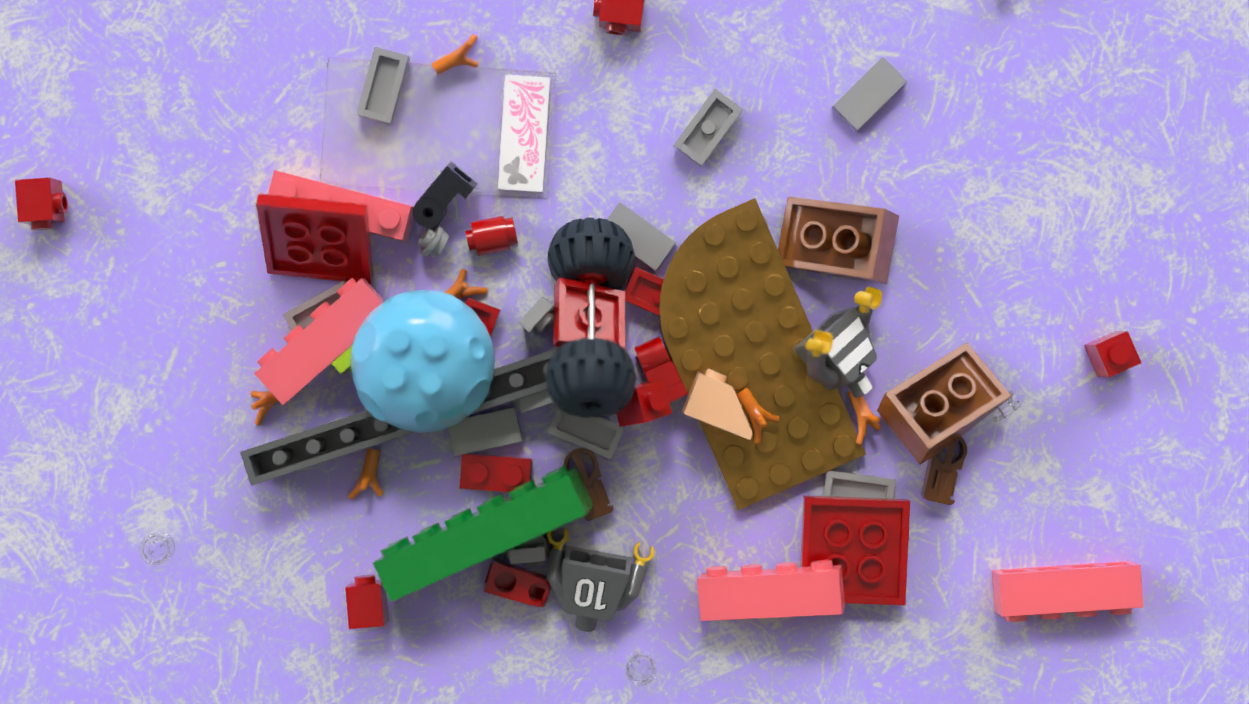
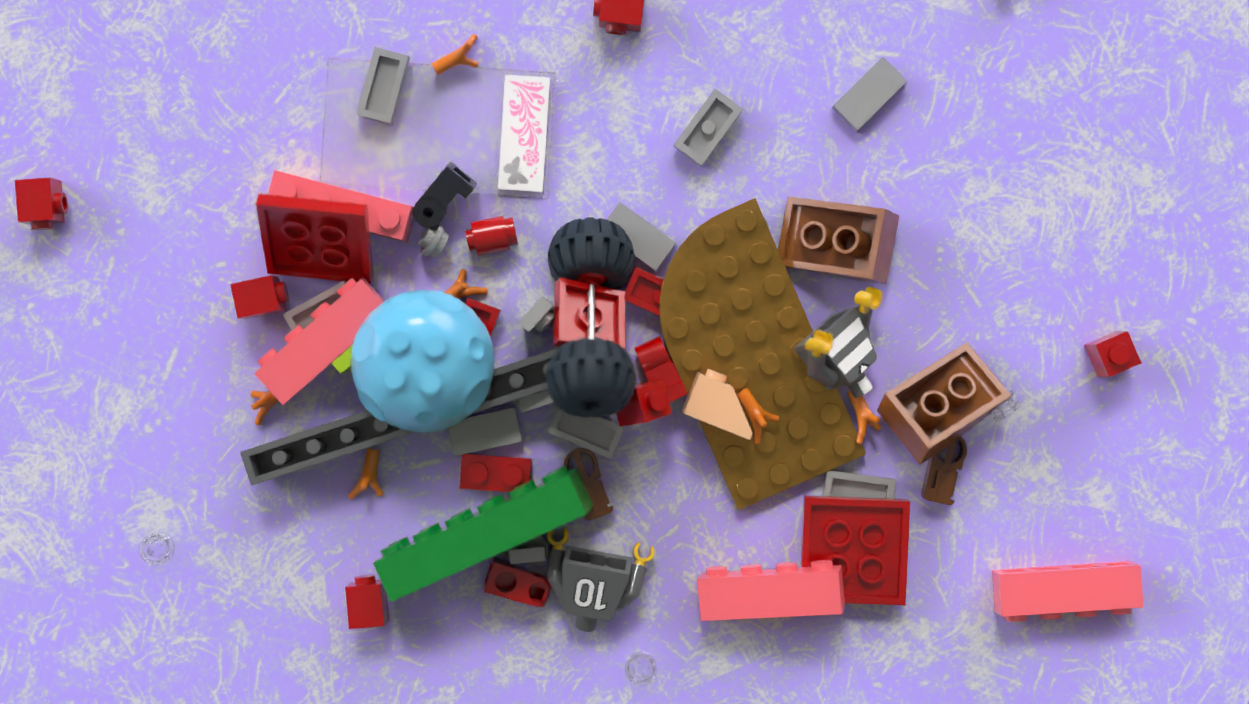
none -> red brick [230,275,289,319]

